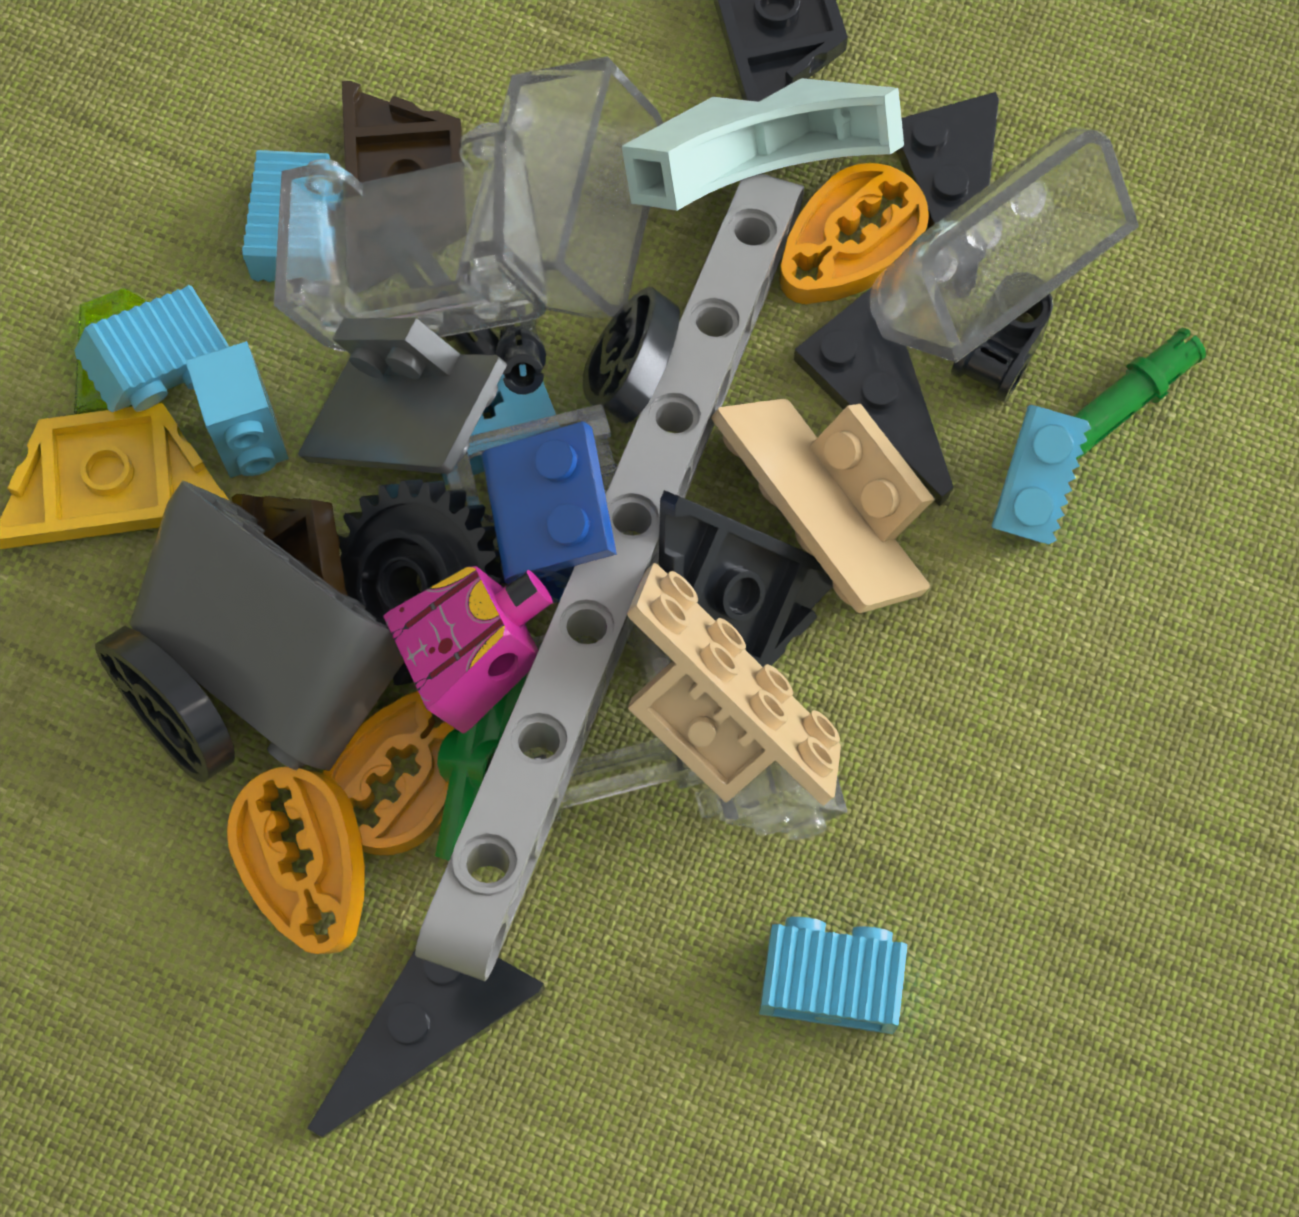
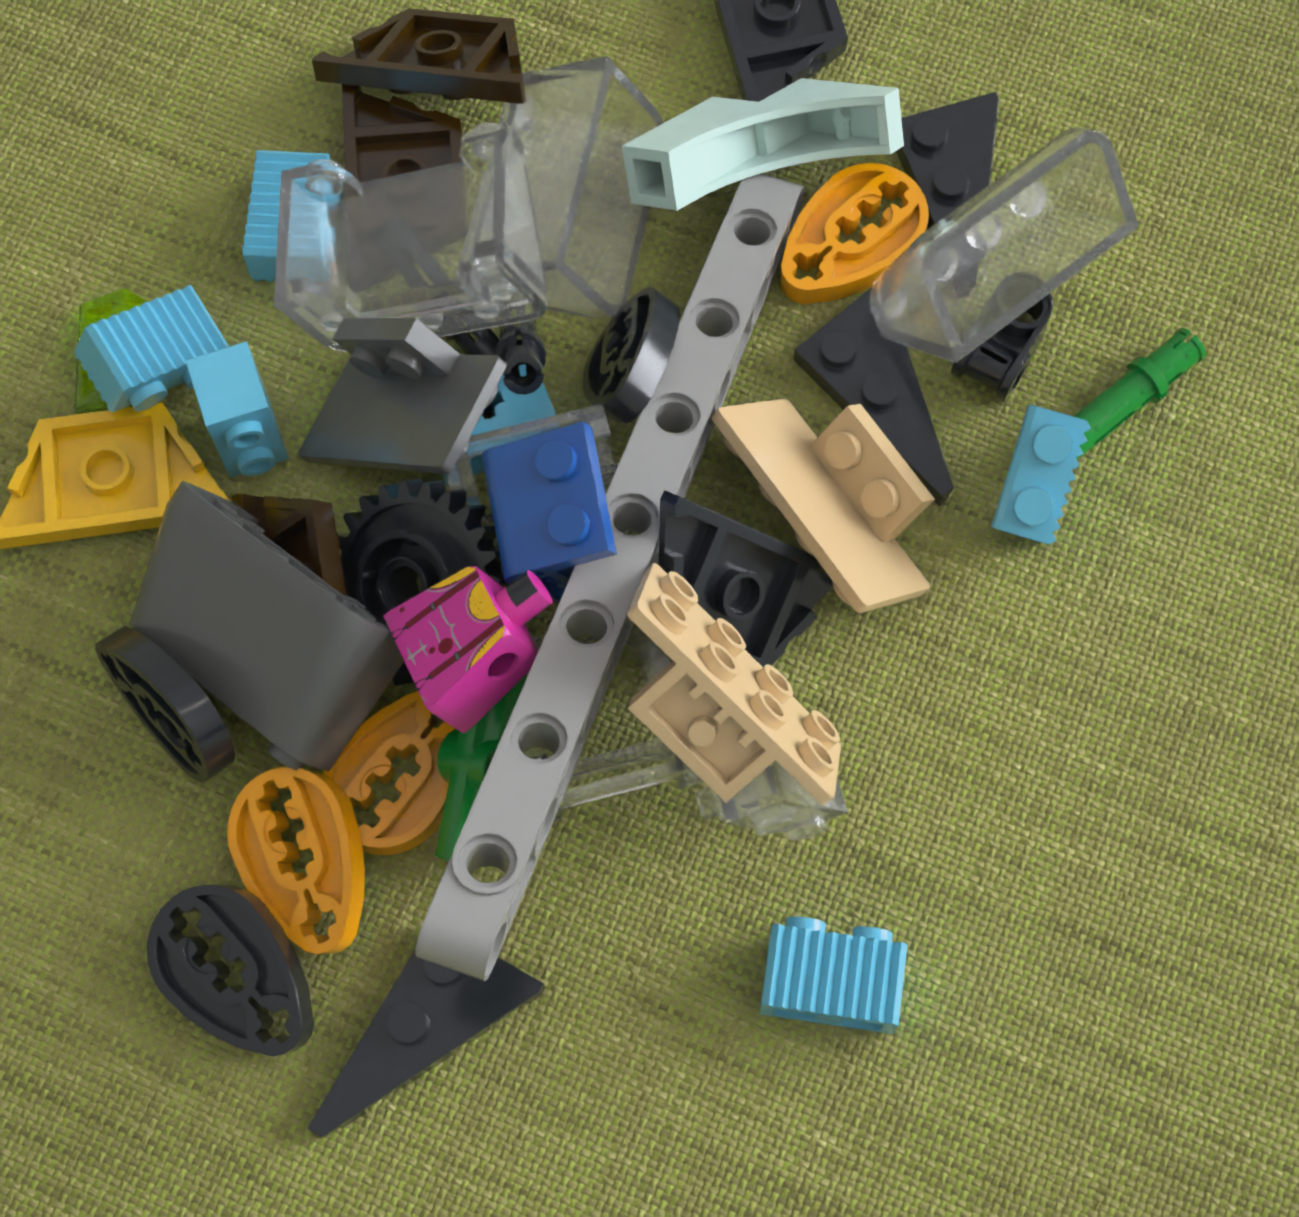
none -> black piece [147,884,314,1056]
none -> dark brown wing [312,8,526,104]

